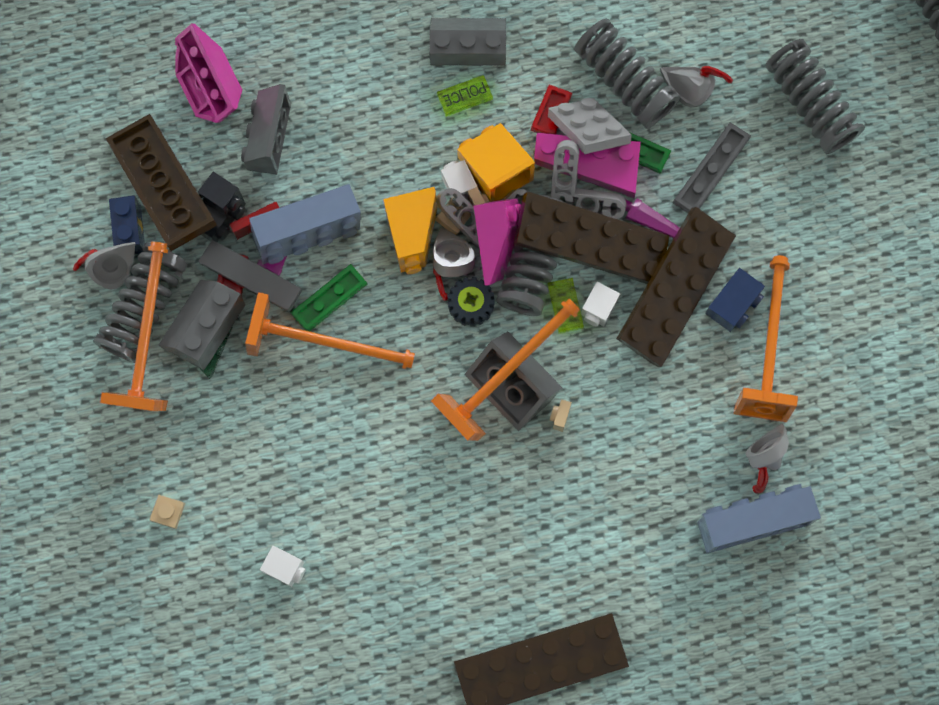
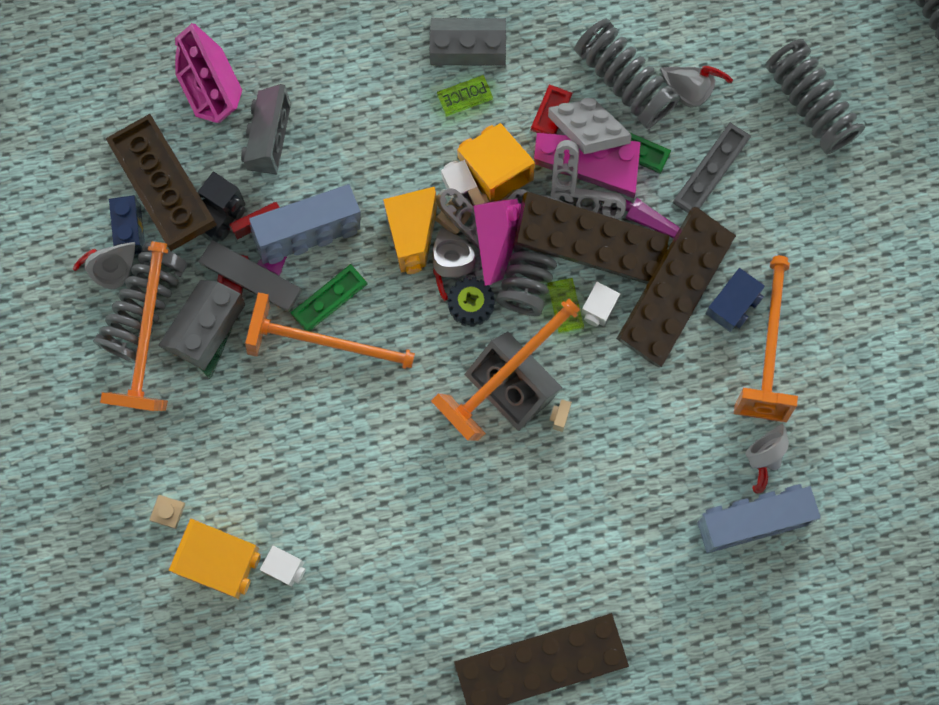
none -> light orange slope [168,518,261,599]

